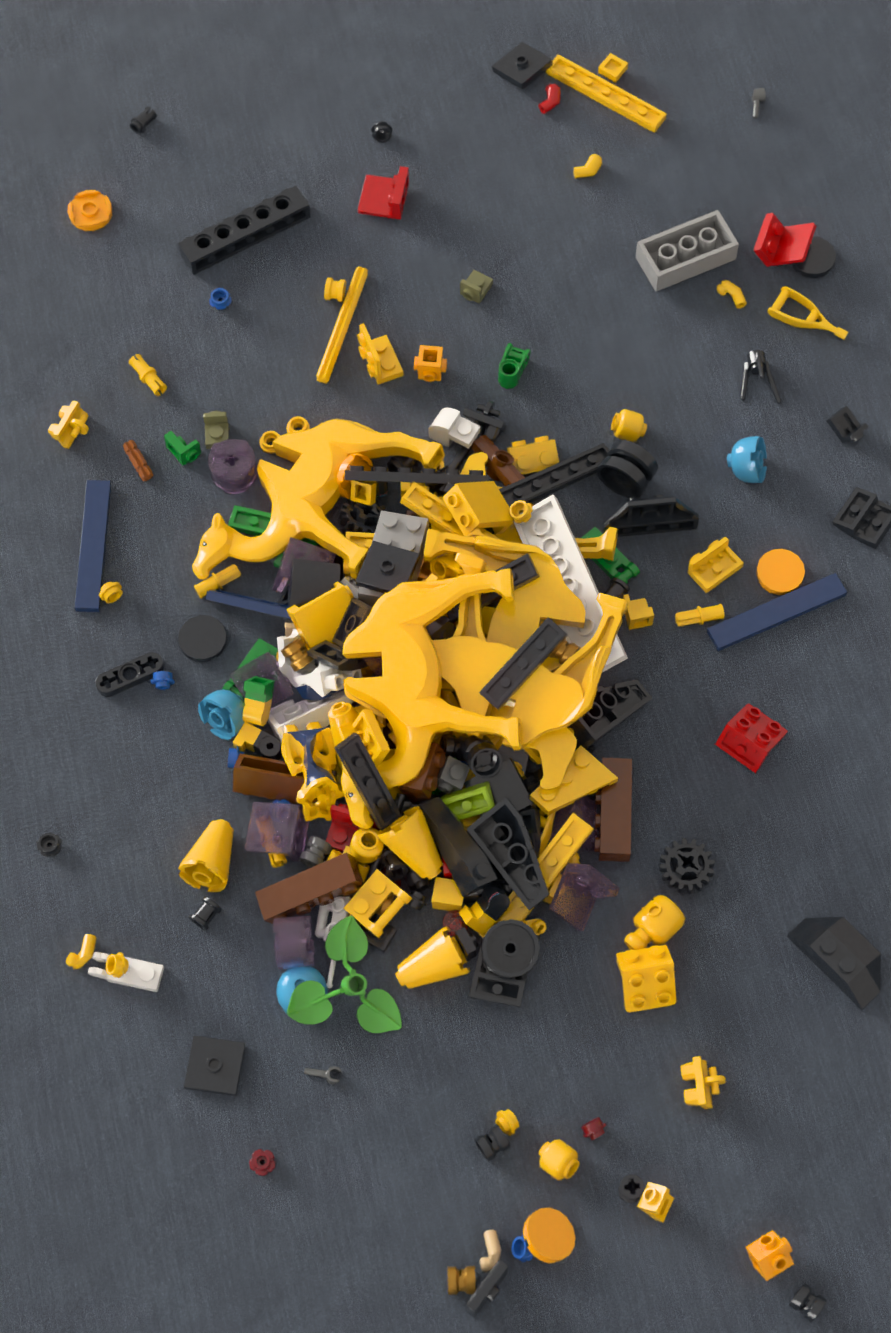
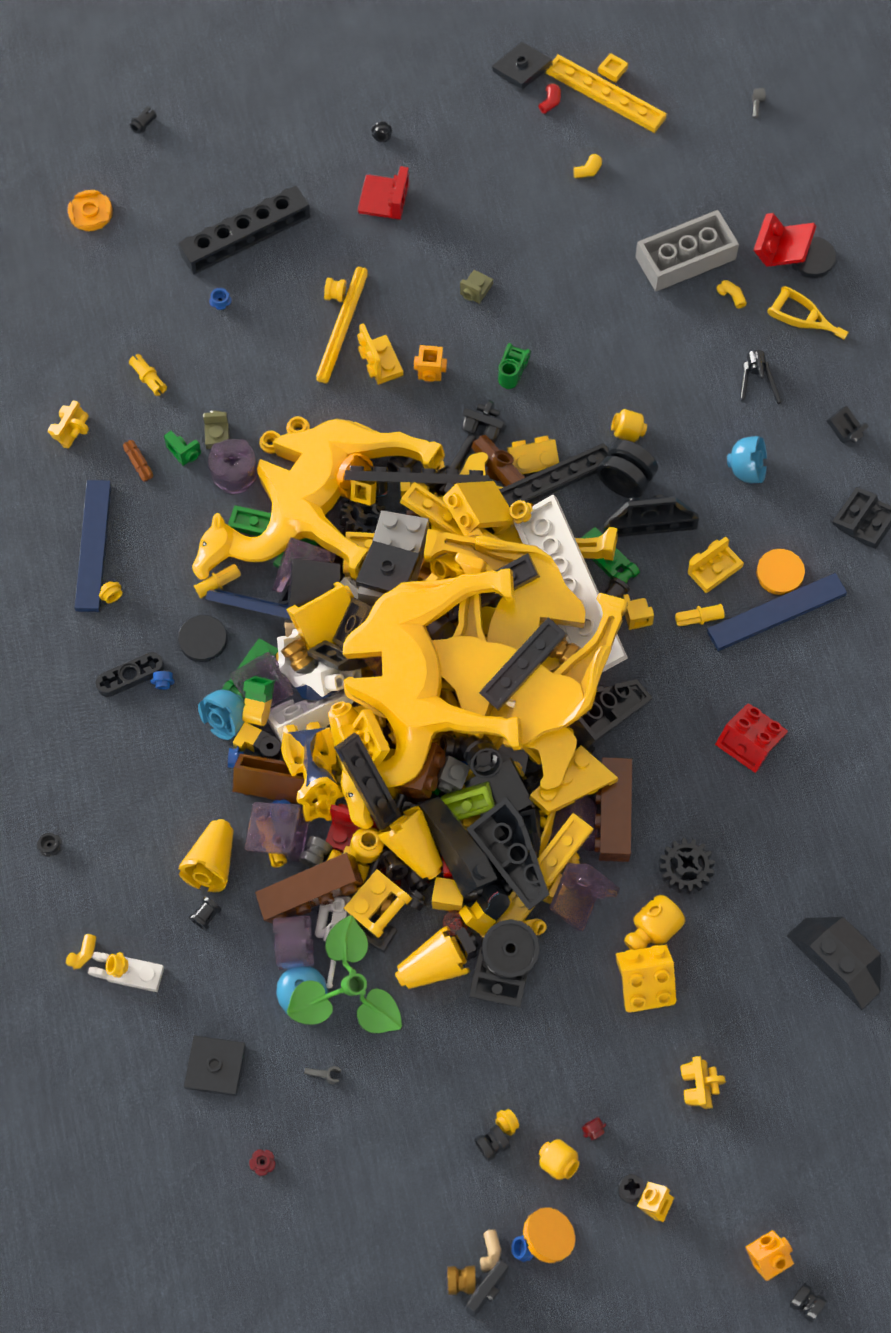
white brick [429,408,481,449] -> none

